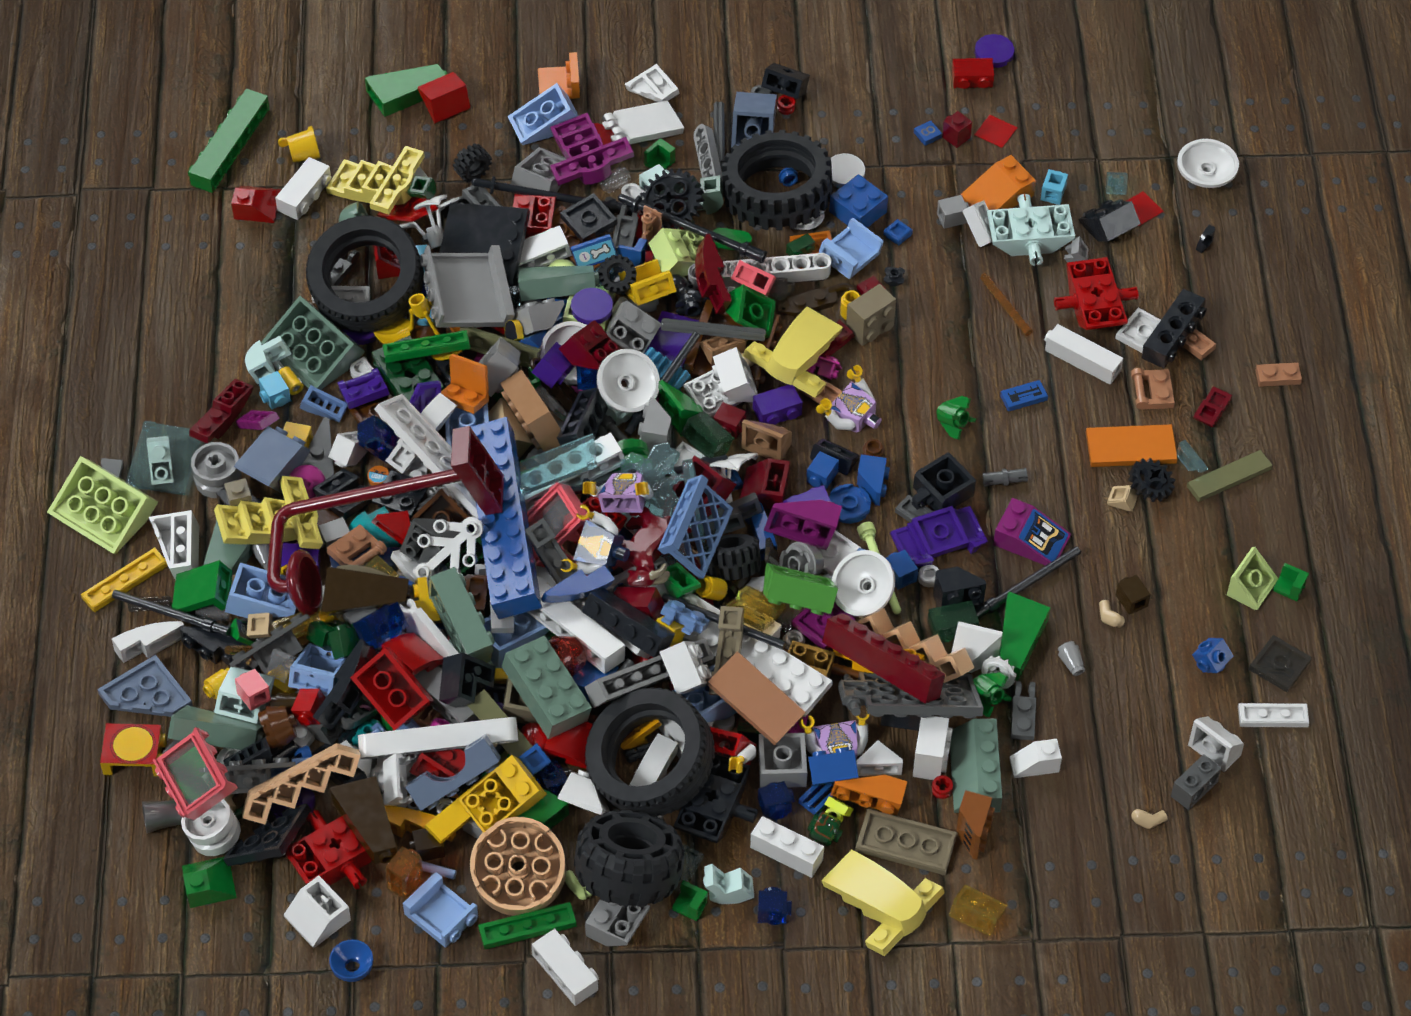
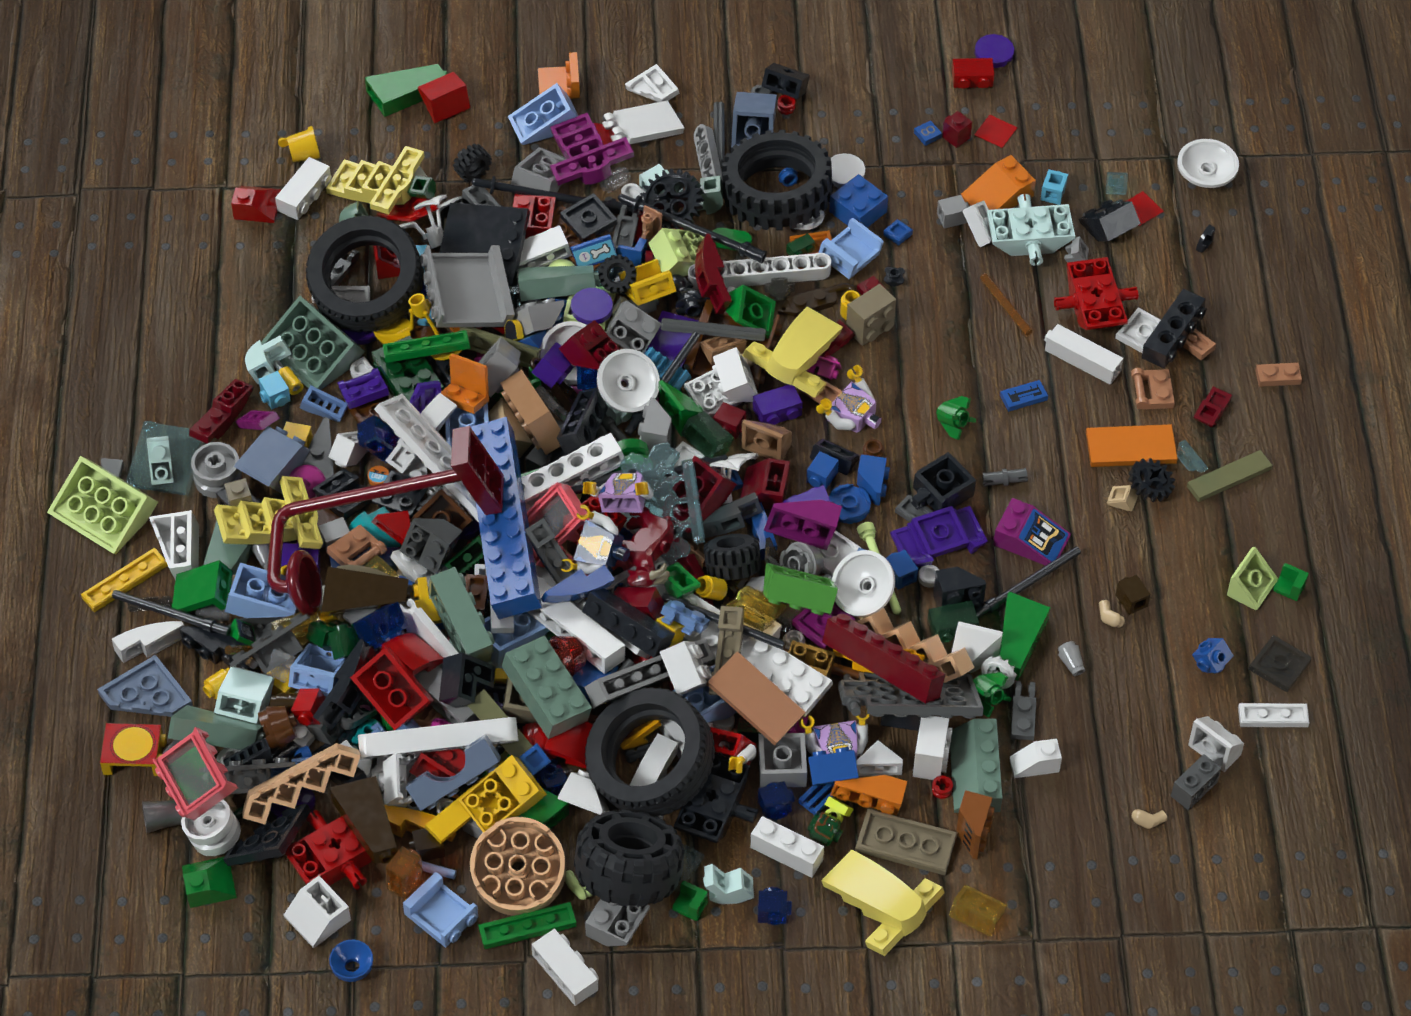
brick [188,88,270,193] -> none
coral brick [235,669,271,711] -> none
tan tile [247,613,273,638] -> none
white plant [415,517,483,580] -> none
clear light blue piece [520,433,598,496] -> none
green panel [644,138,675,170] -> none
medium blue fence [658,475,733,579] -> none
coral brick [731,260,776,296] -> none

